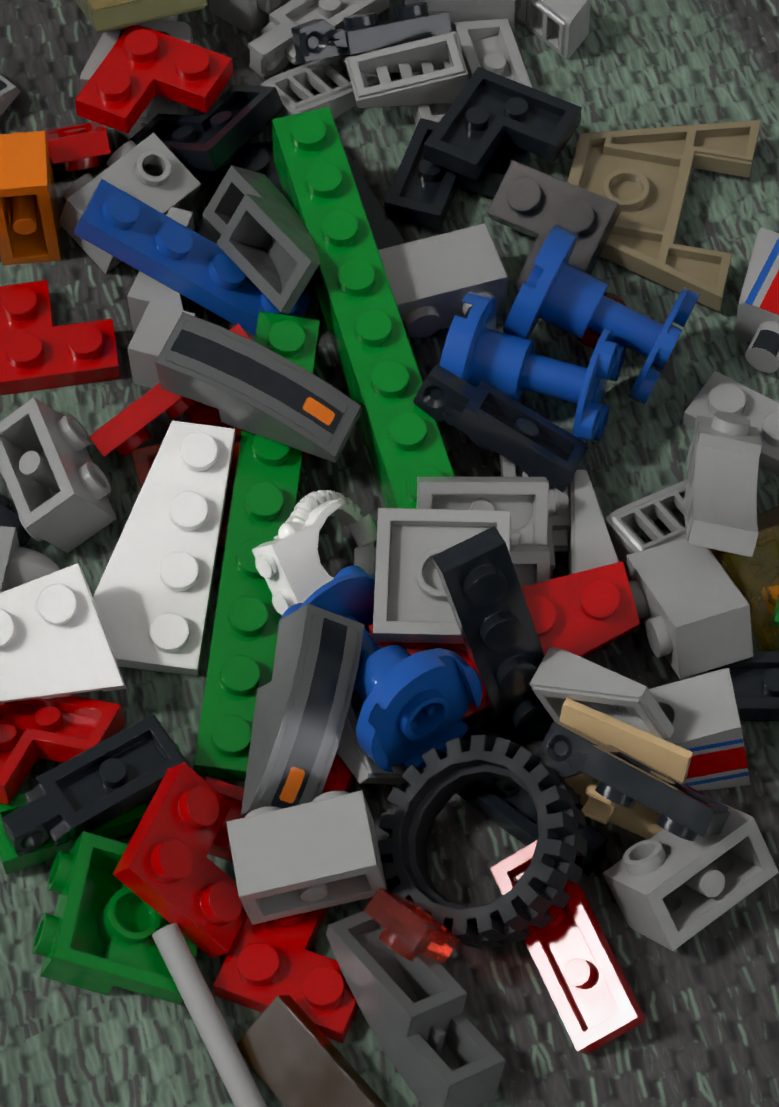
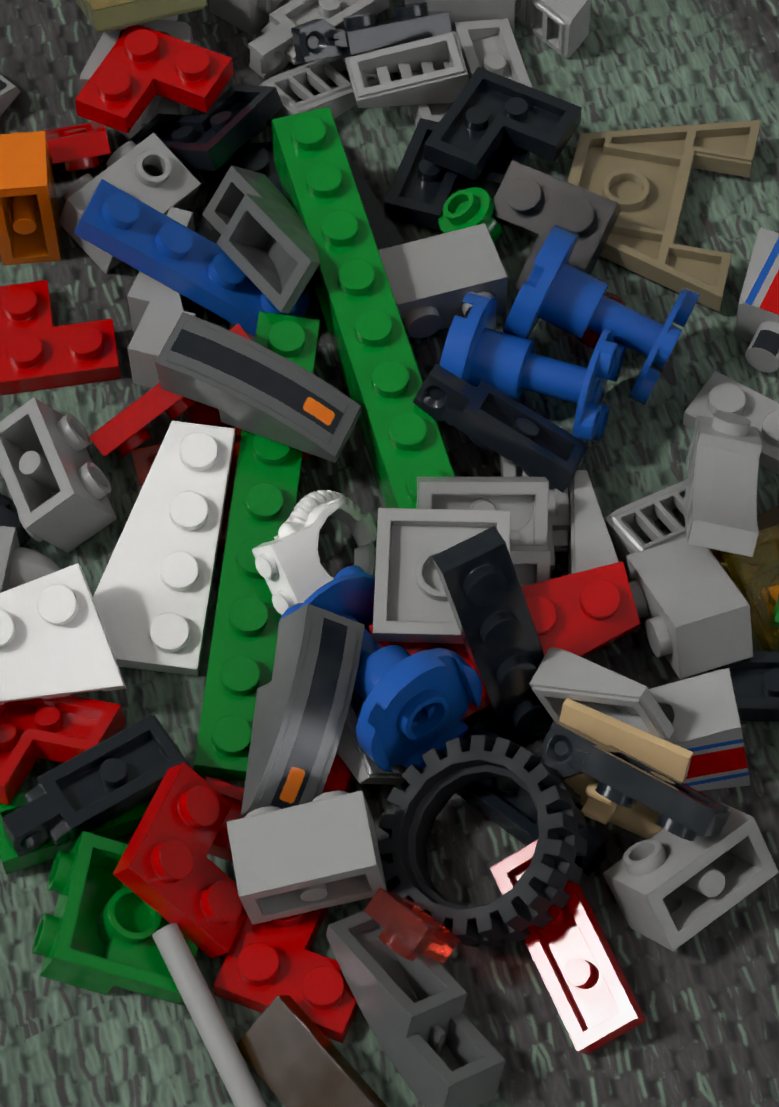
none -> green plate [438,187,503,243]

